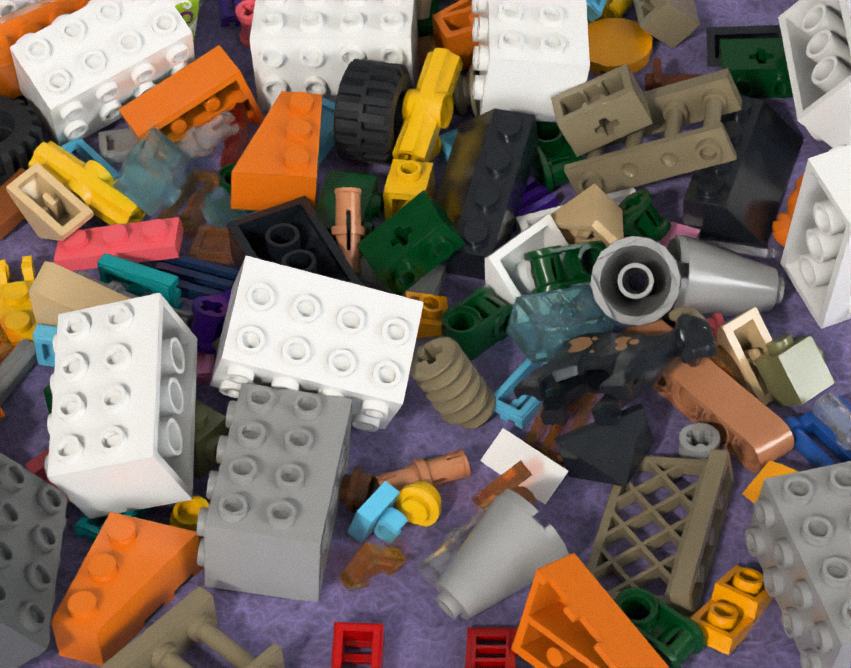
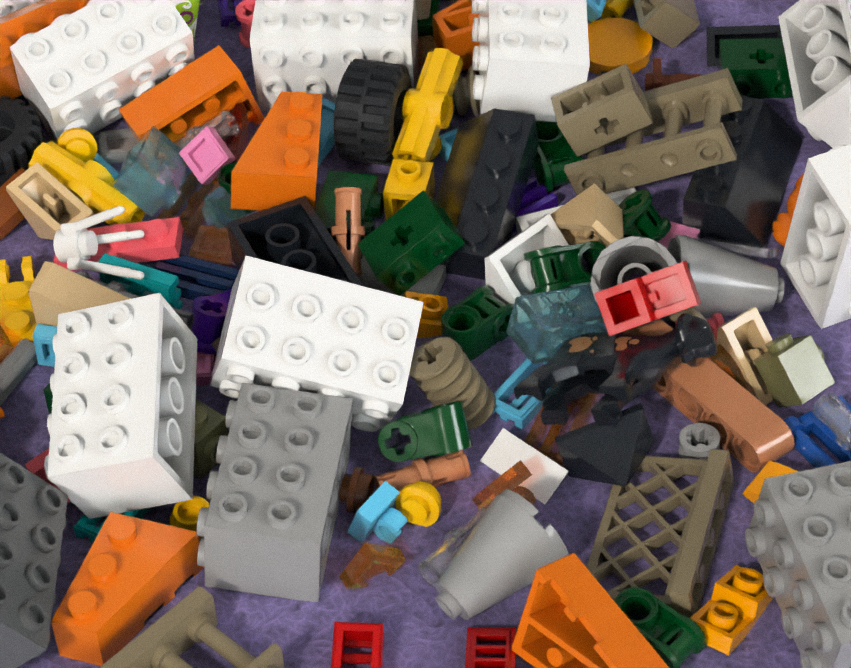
none -> white plant [54,206,145,280]
none -> yellow plate [56,128,97,163]
none -> bright pink tile [179,126,236,185]
none -> dark green piece [378,401,473,462]
none -> brick [594,261,702,336]

